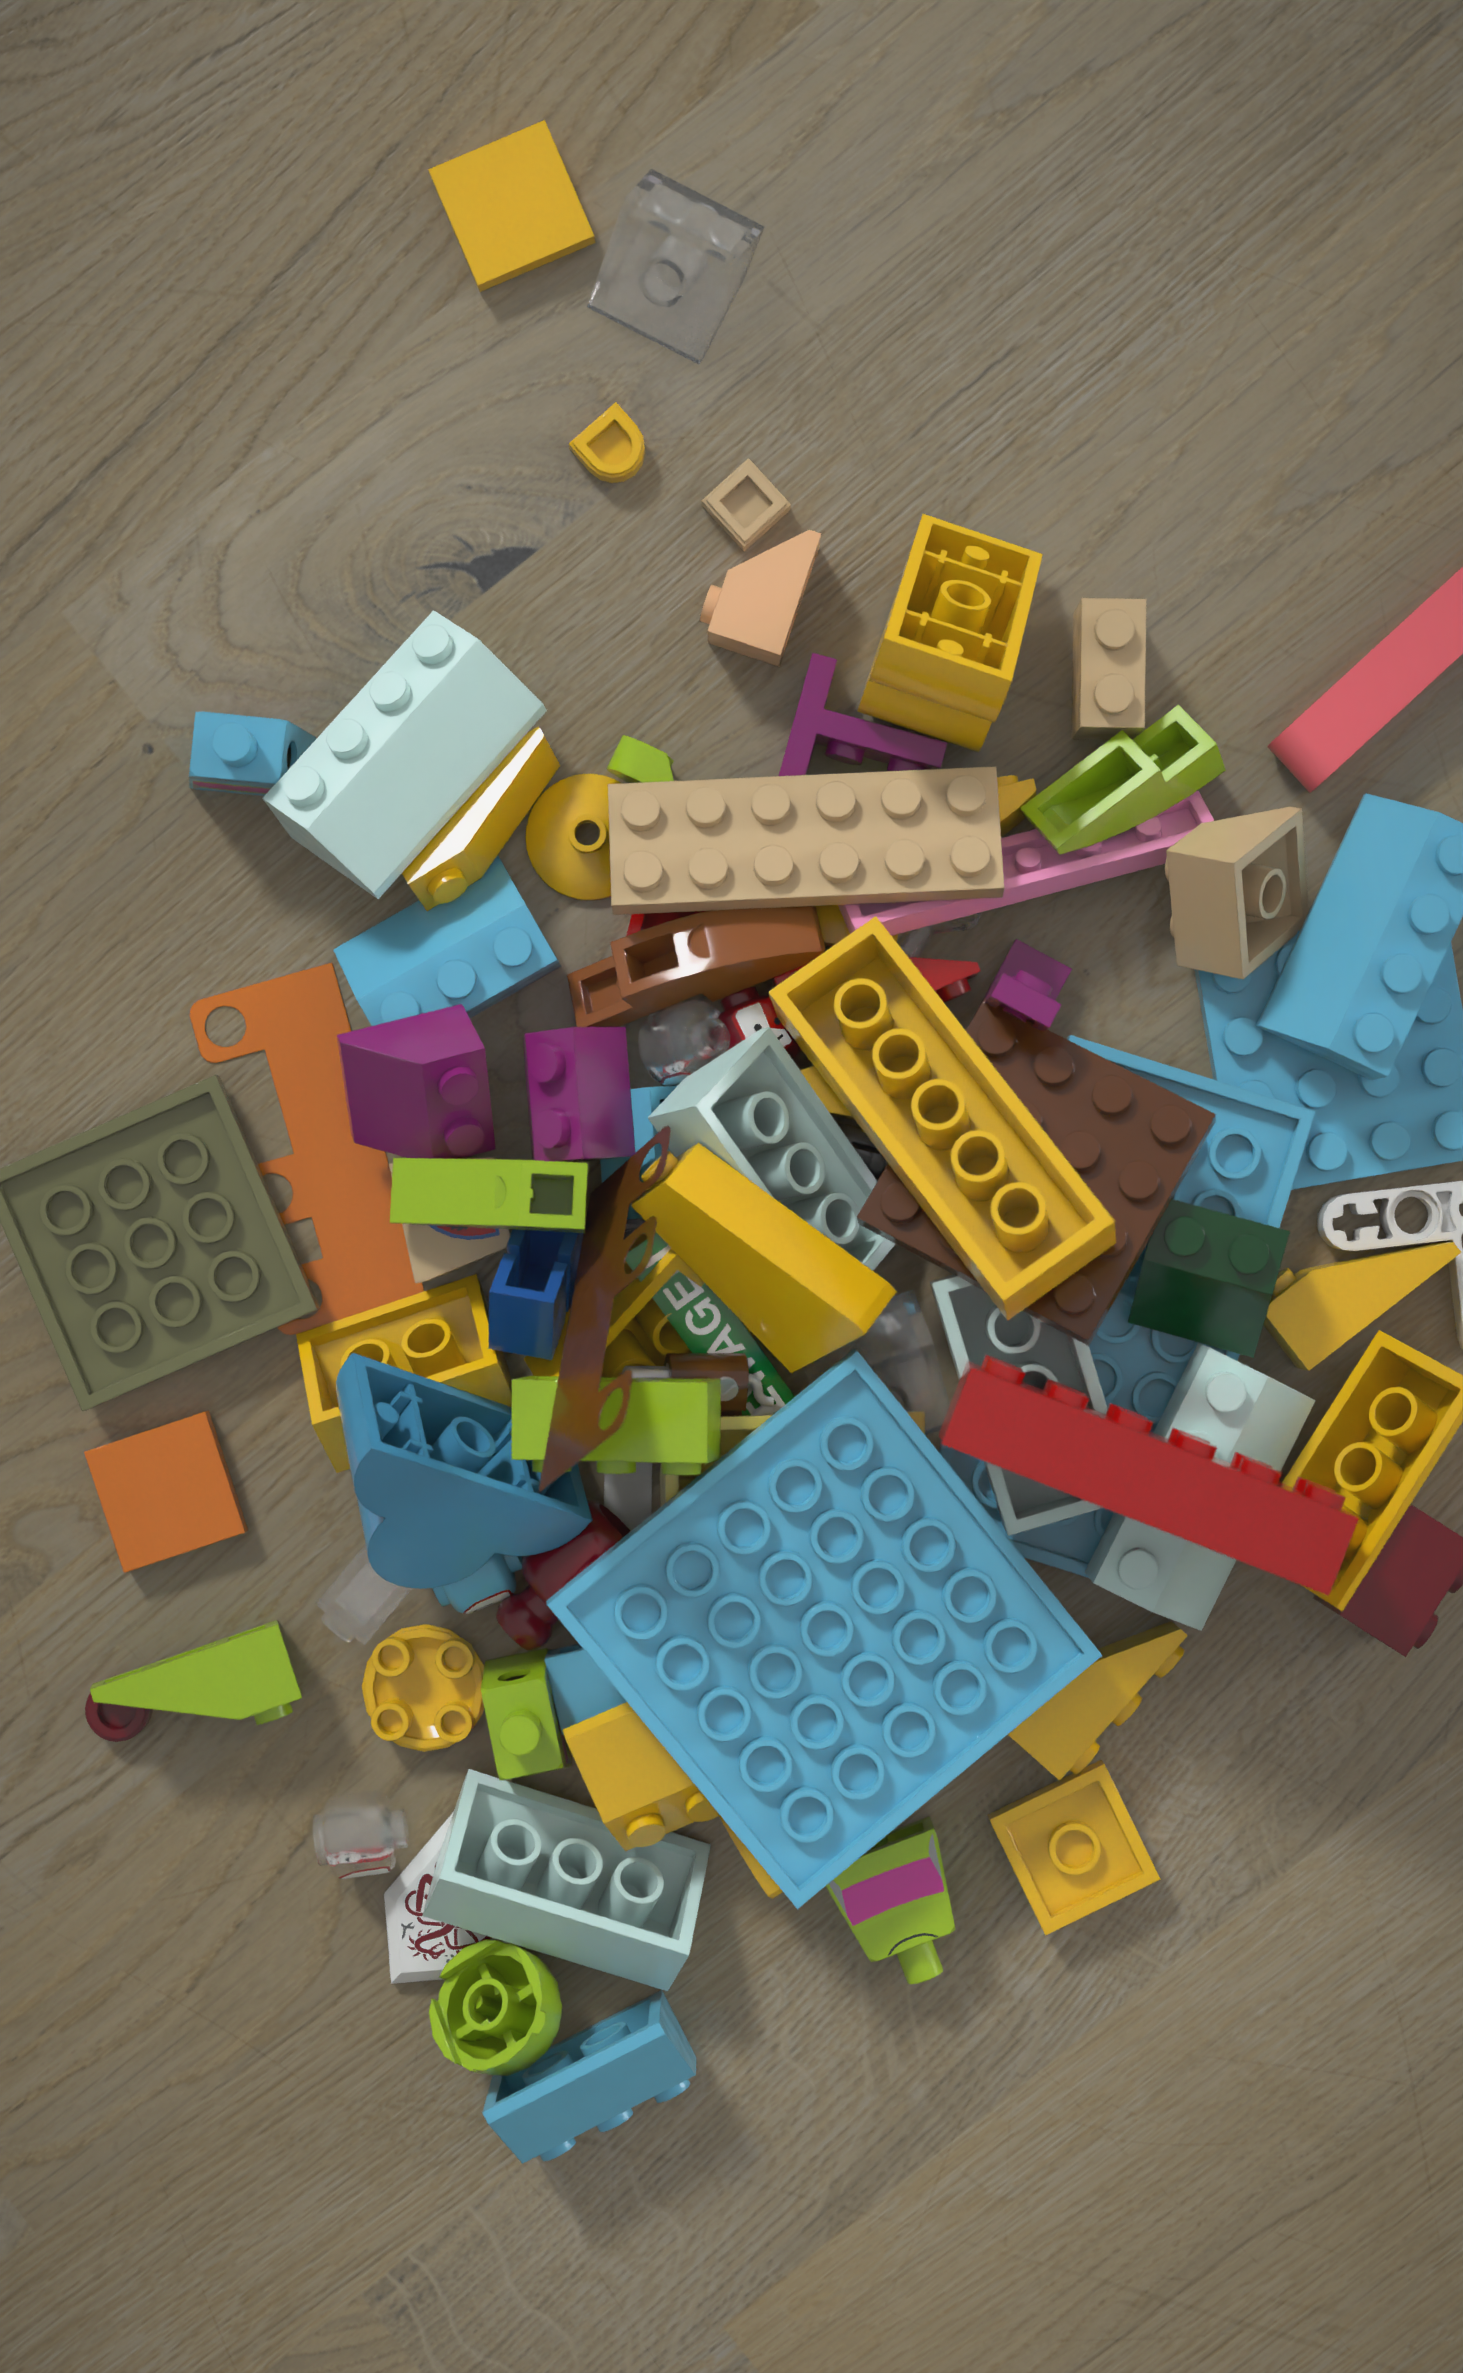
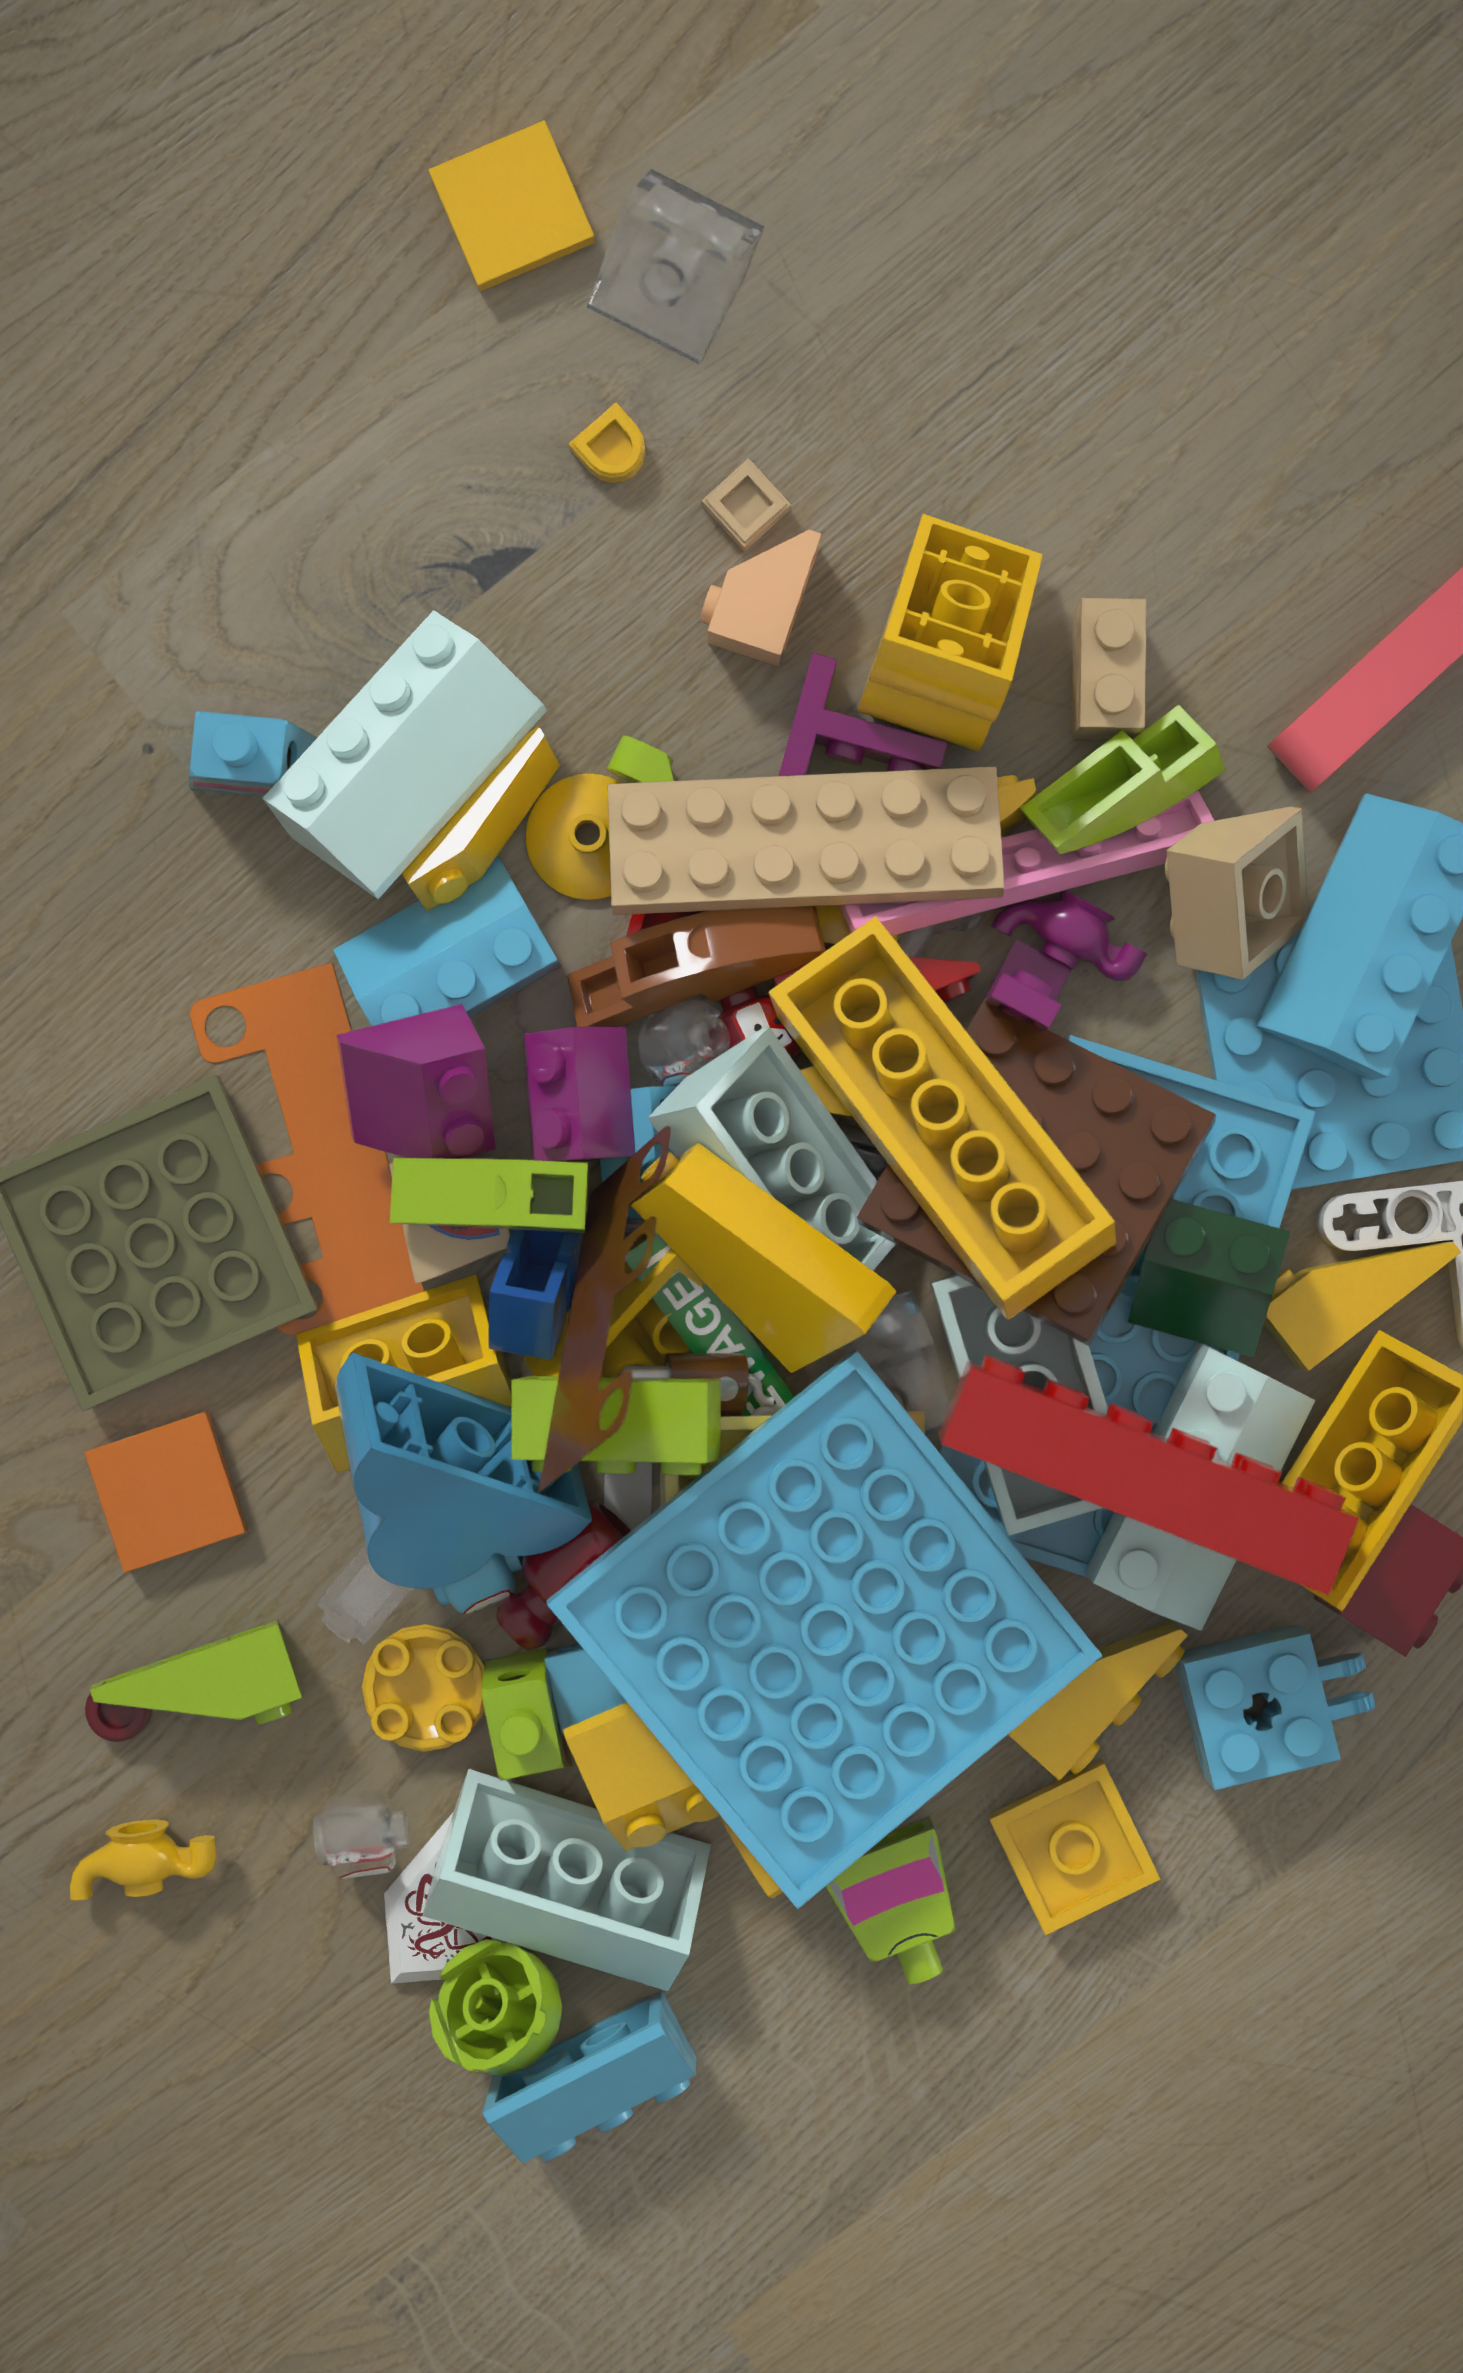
none -> yellow piece [70,1819,217,1901]
none -> magenta piece [991,890,1147,981]
none -> medium azure hinge [1176,1625,1376,1790]

